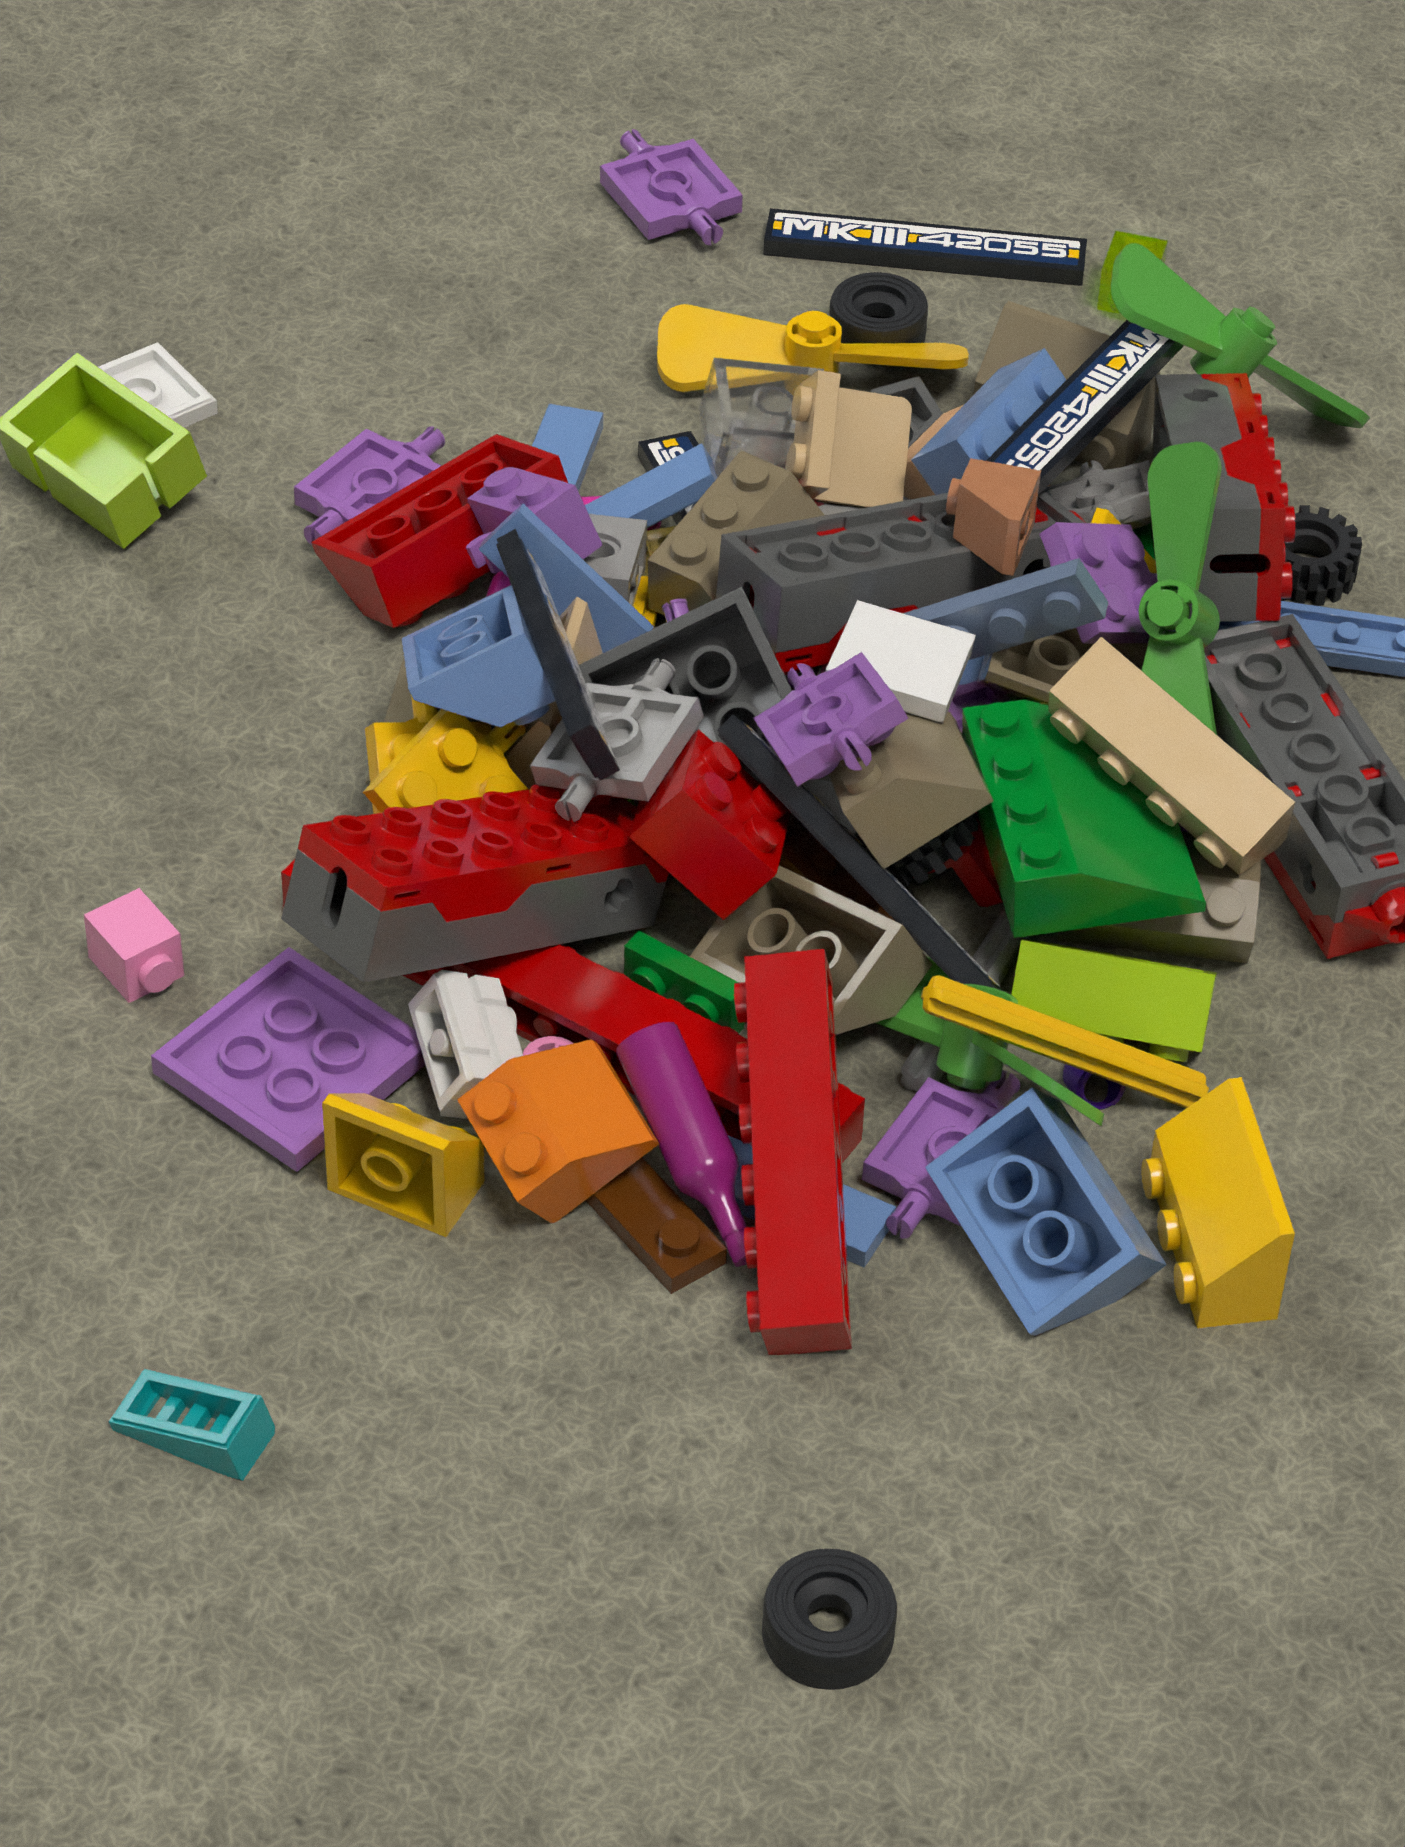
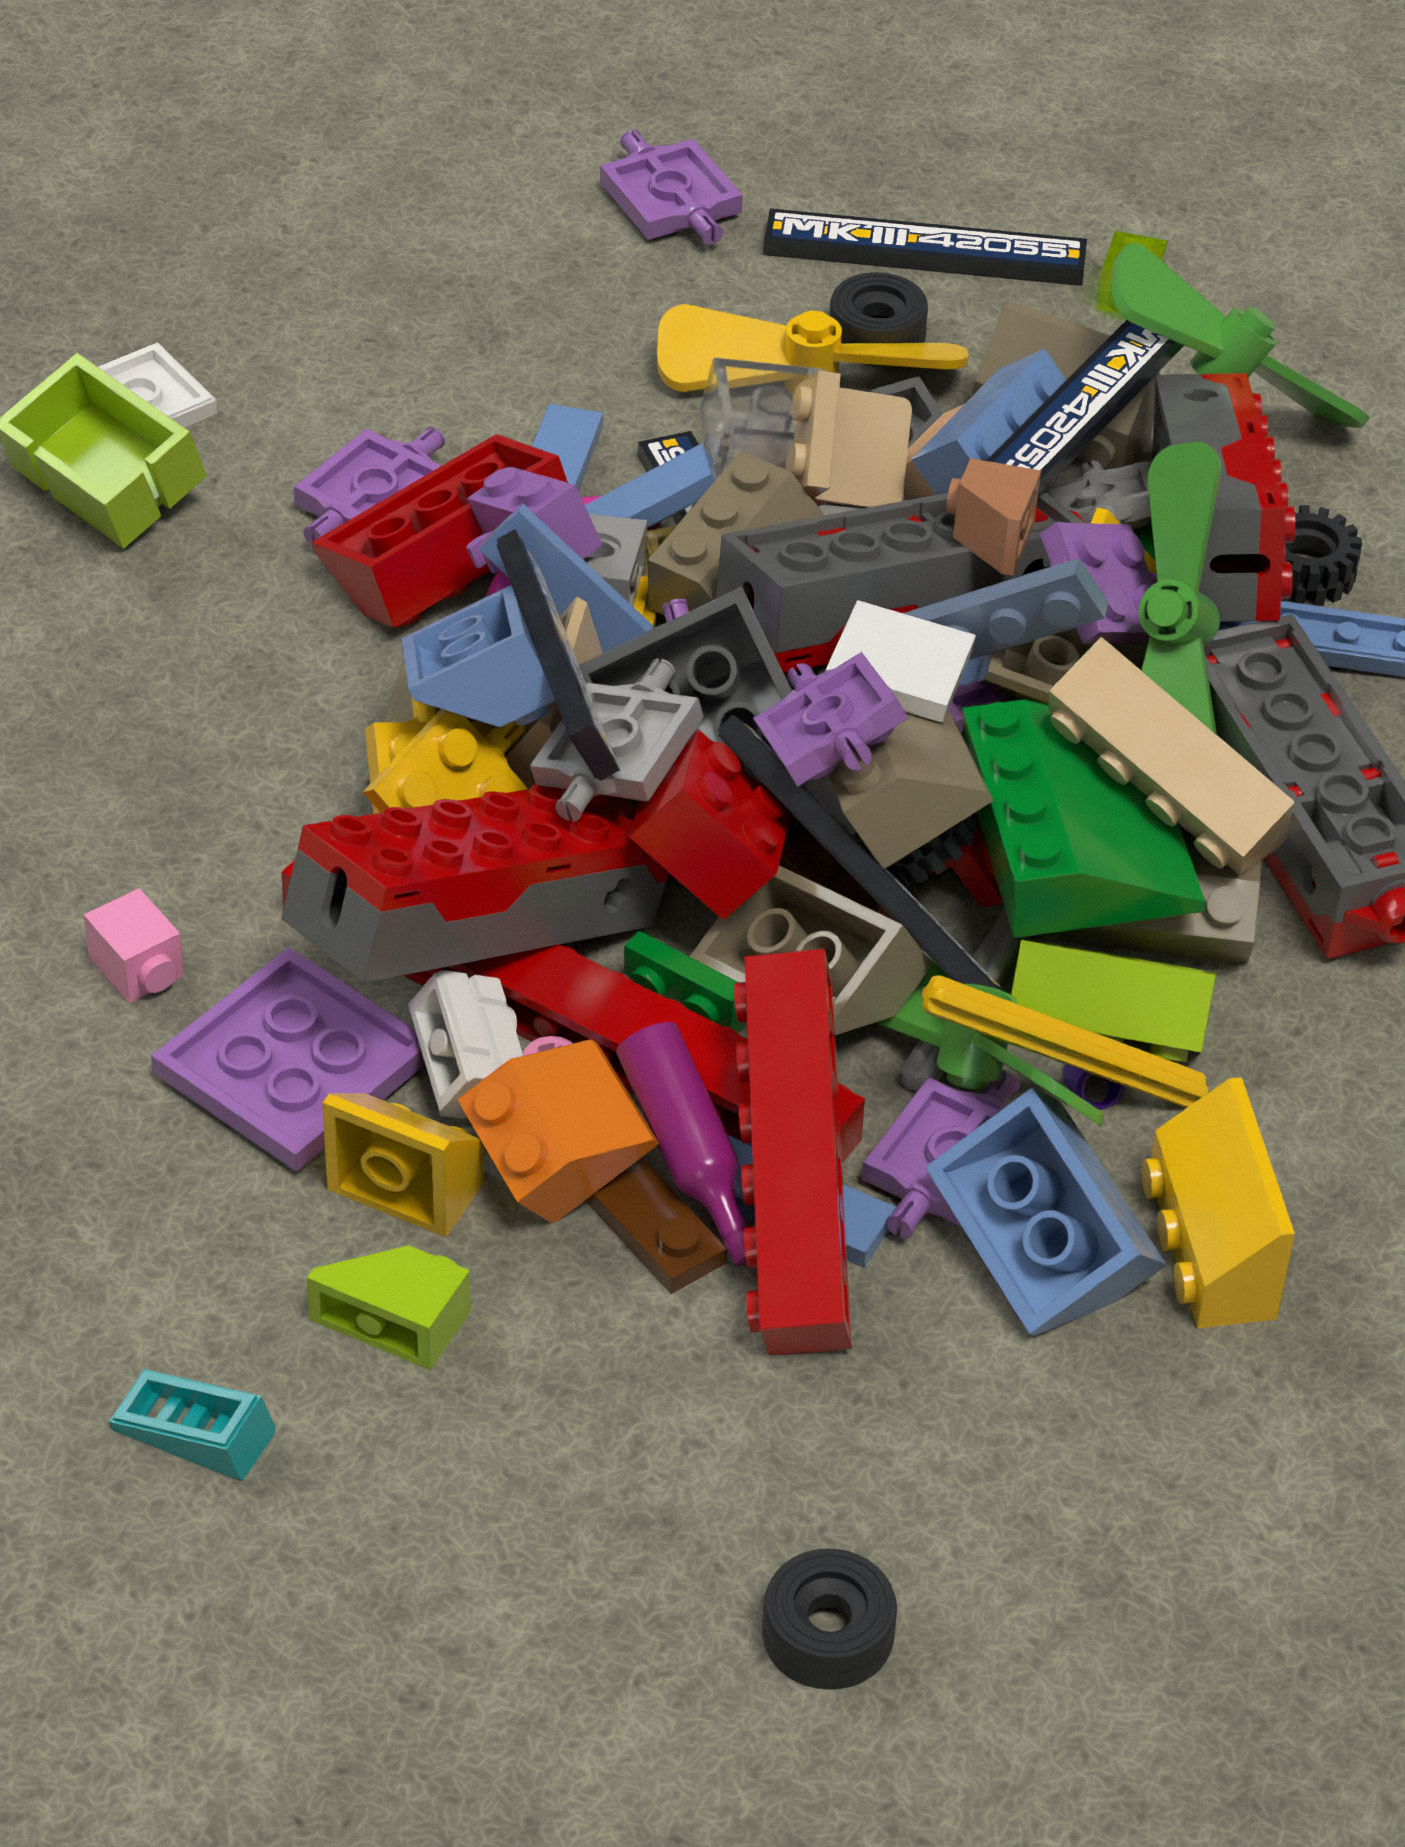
none -> lime slope [306,1245,471,1371]

